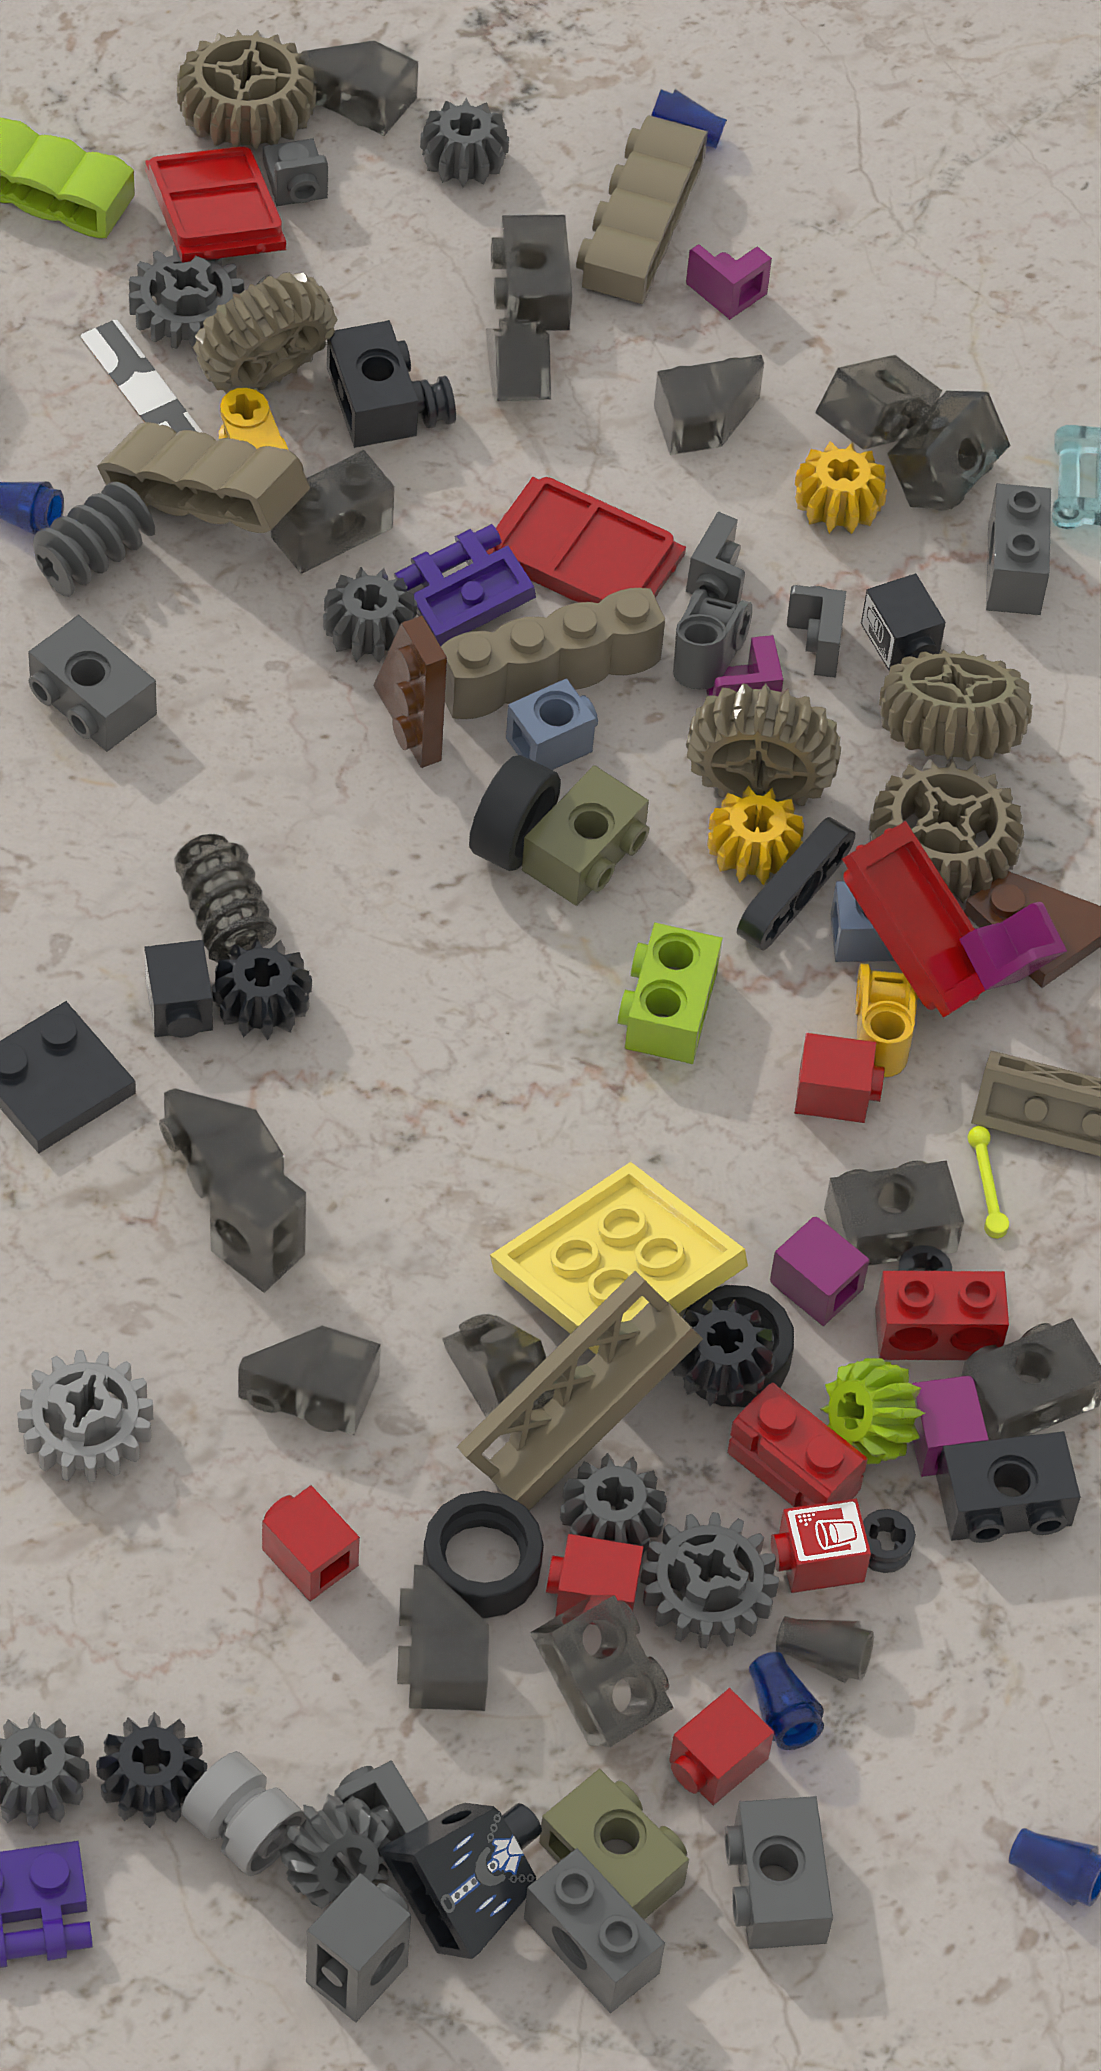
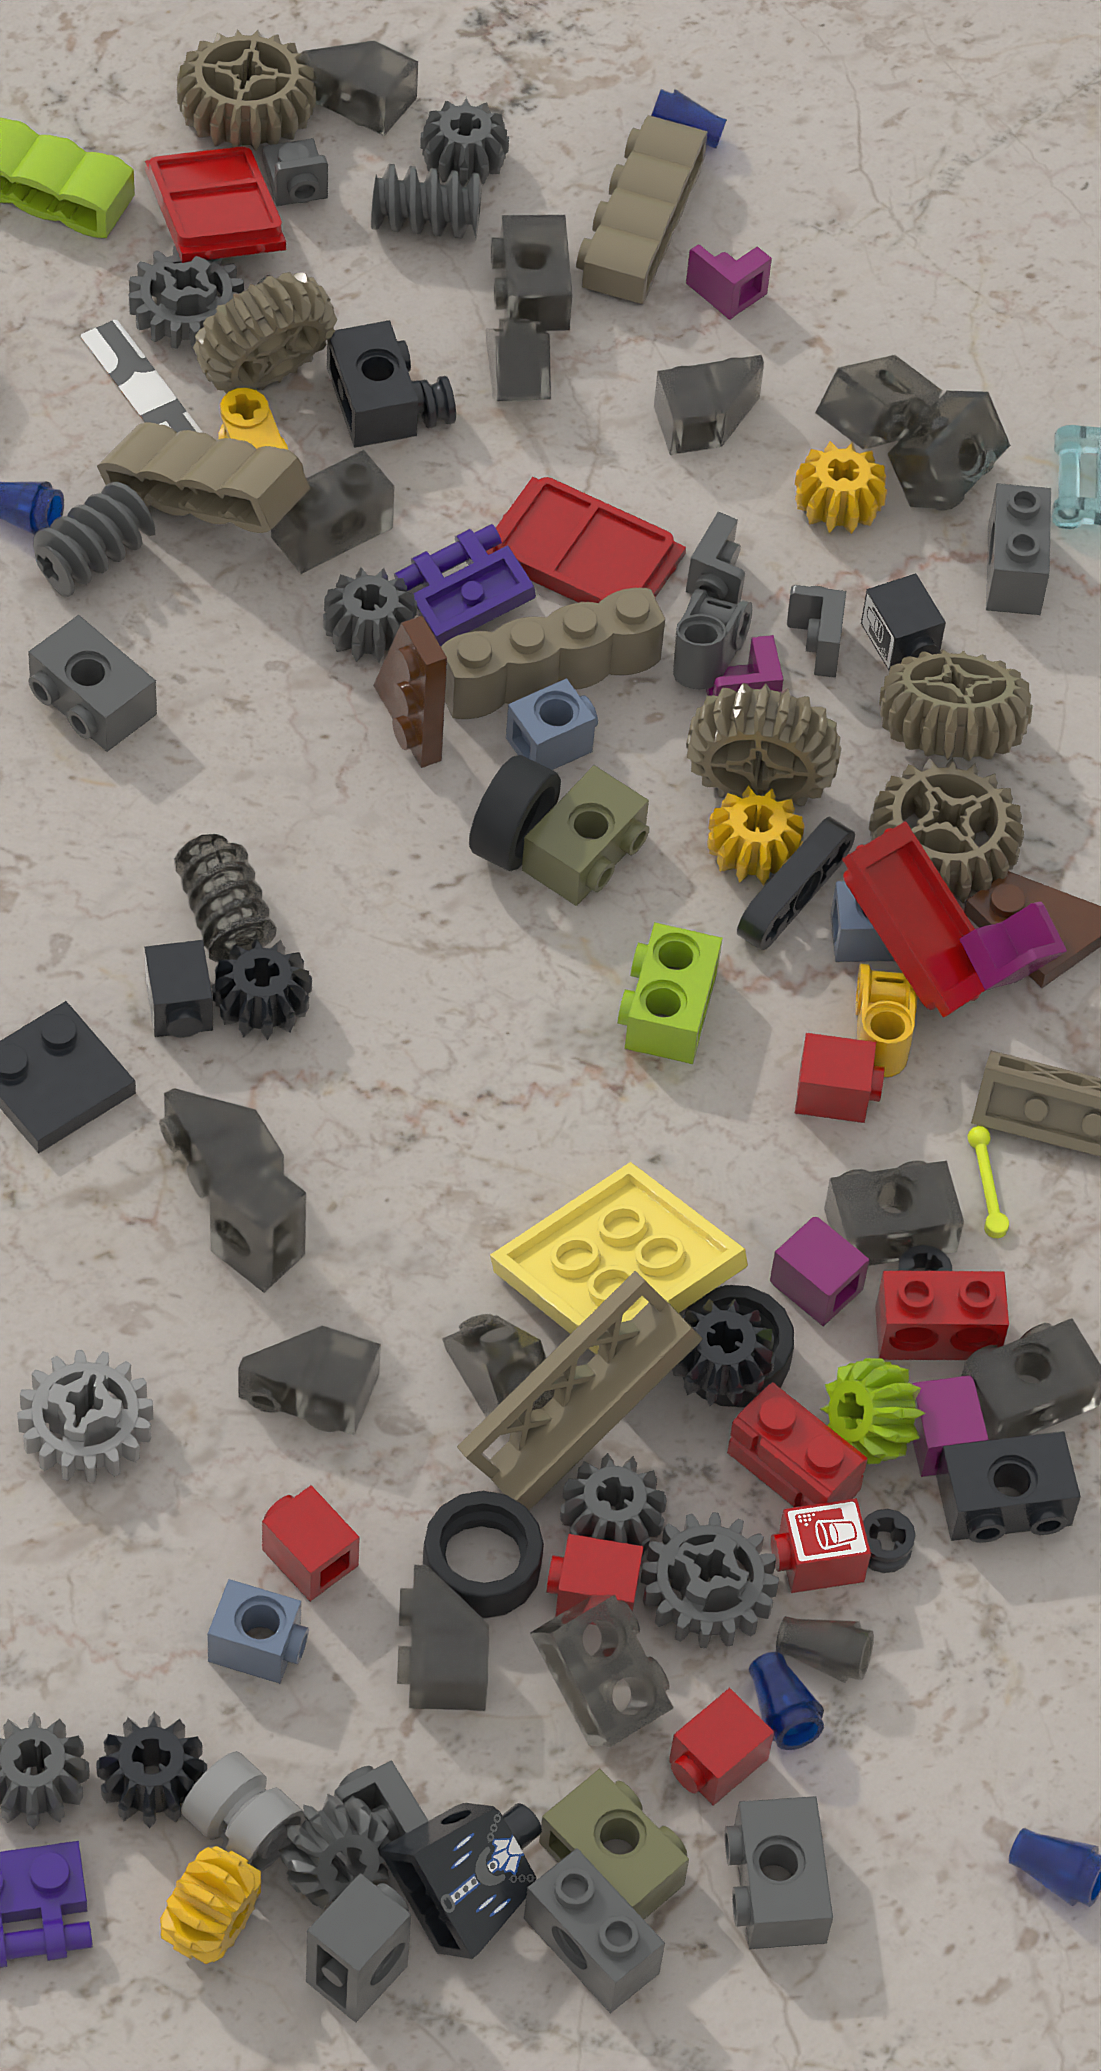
none -> yellow gear [160,1846,261,1964]
none -> sand blue brick [207,1579,309,1684]
none -> dark grey piece [371,164,482,239]

